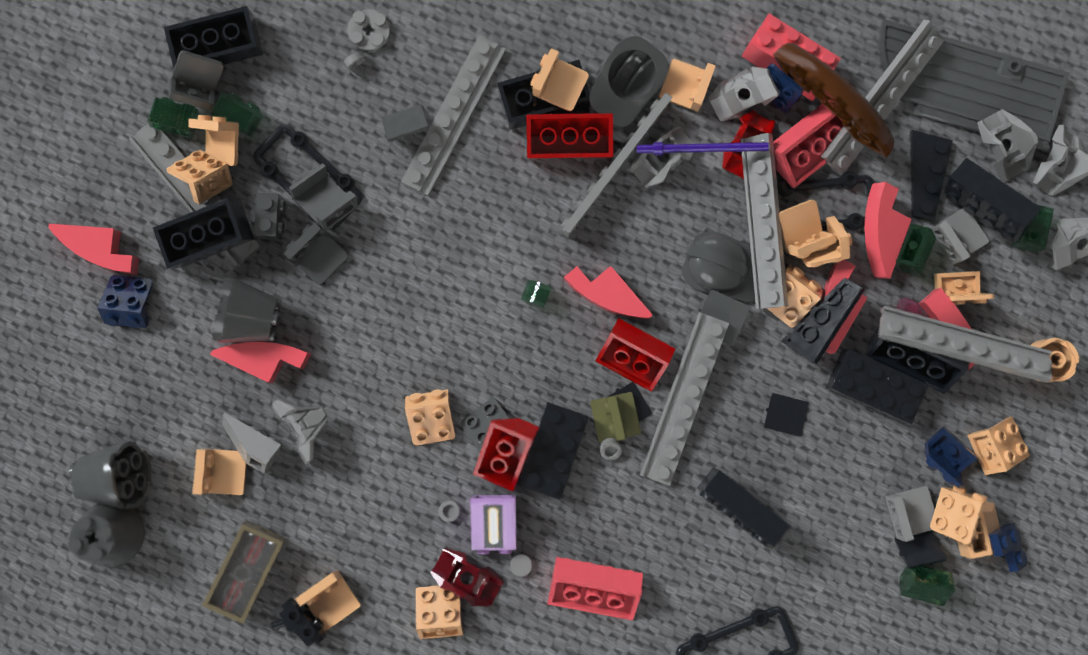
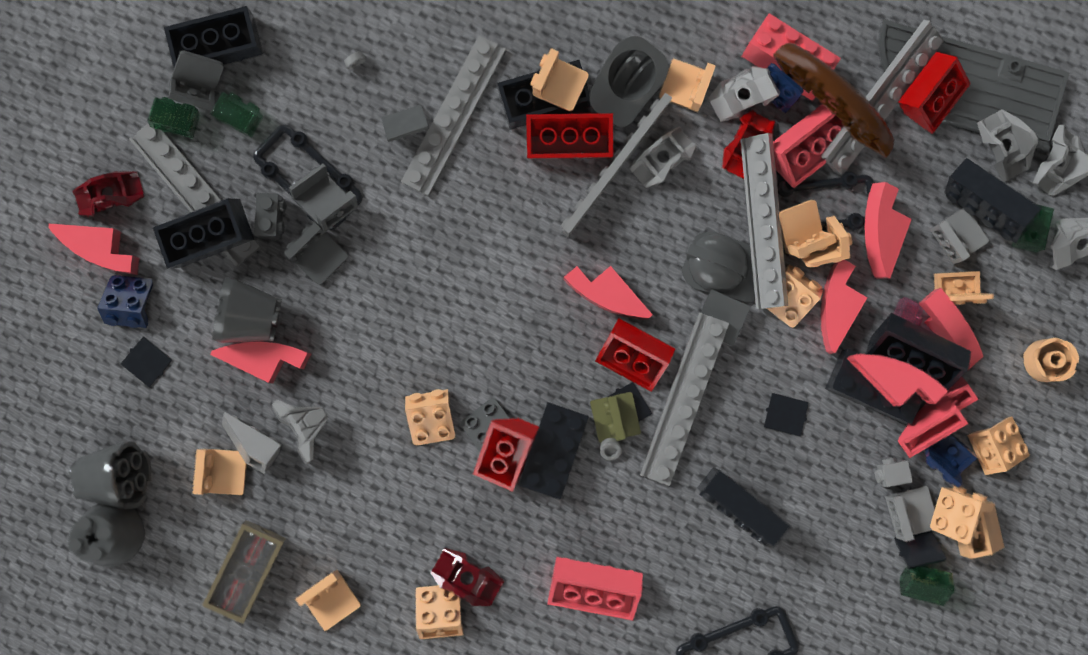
light nougat bracket [167,150,233,205] -> none
light nougat bracket [189,115,239,166] -> none
black brick [271,597,327,648] -> none
light grey plate [348,9,390,52] -> none
light grey tile [439,500,461,522] -> none
lavender slope [470,495,516,554] -> none
light grey tile [510,554,532,577] -> none
clear green brick [520,280,552,309] -> none
dark purple bar [637,142,769,155] -> none
black wing [781,278,865,364] -> none
light grey plate [879,306,1052,383] -> none
clear green brick [896,224,936,276] -> none
black wing [910,130,953,222] -> none
dark blue plate [989,523,1027,572] -> none
none -> dark red piece [72,171,145,217]
none -> black piece [121,336,172,387]
none -> coral slope [847,354,948,406]
none -> light grey brick [875,458,912,487]
none -> red slope [898,52,971,133]
none -> coral slope [898,377,979,458]

